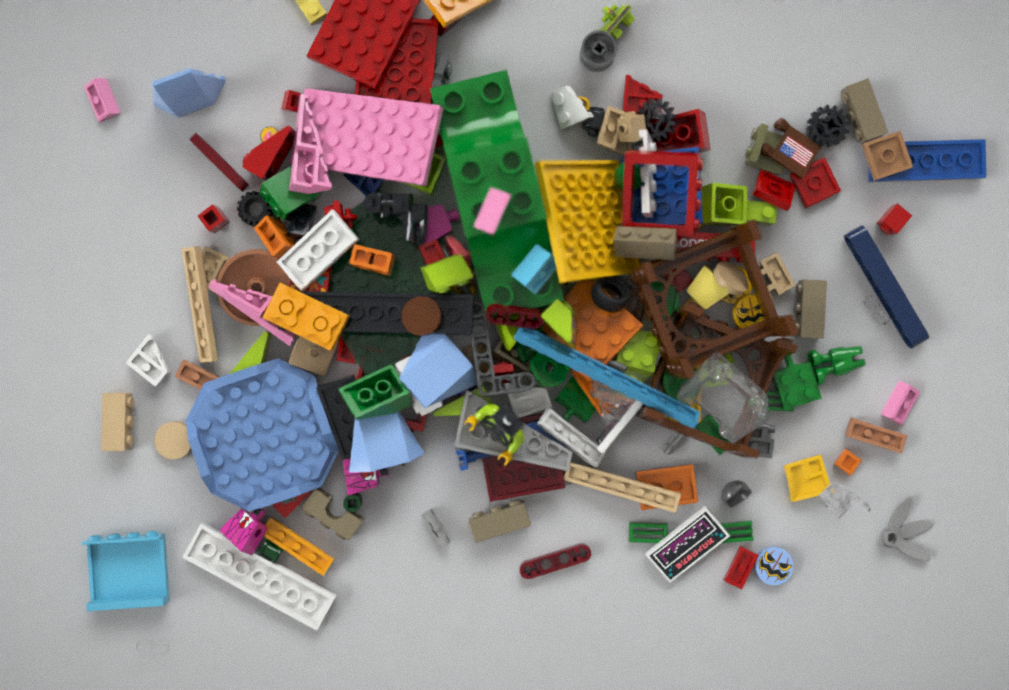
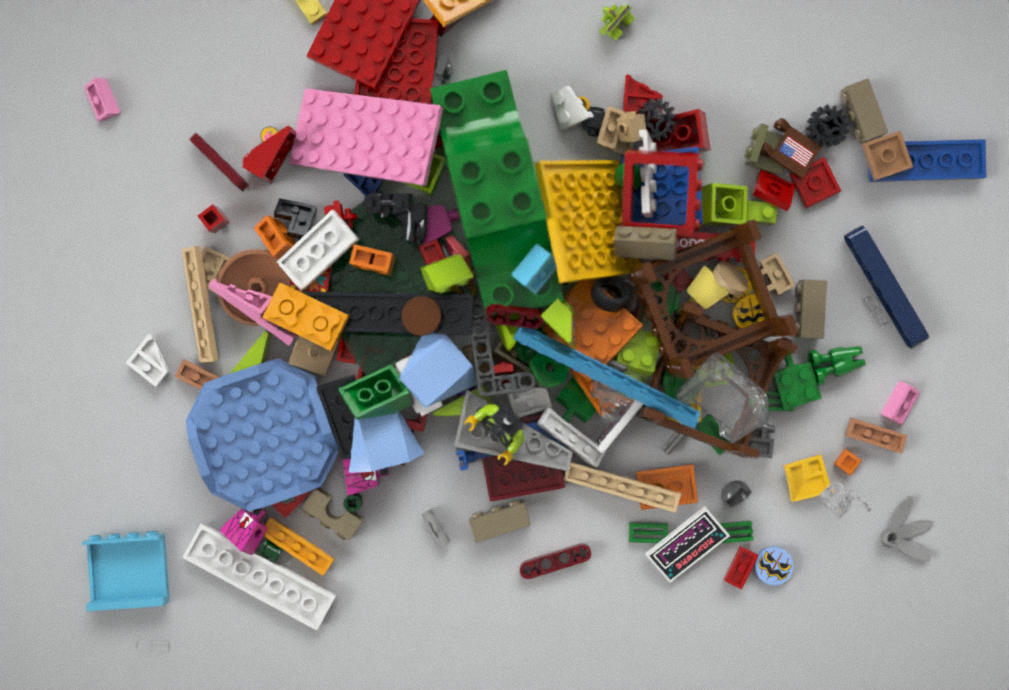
tan brick [101,392,135,451] -> none
light blue wedge [152,68,226,117] -> none
tan tile [154,421,191,460] -> none
black tyre [237,191,274,227] -> none
green panel [260,165,323,221] -> none
red slope [281,90,302,113] -> none
bright pink wedge [289,94,332,194] -> none
bright pink slope [474,188,510,235] -> none
dark grey wheel [580,30,617,72] -> none
red brick [877,203,913,235] -> none

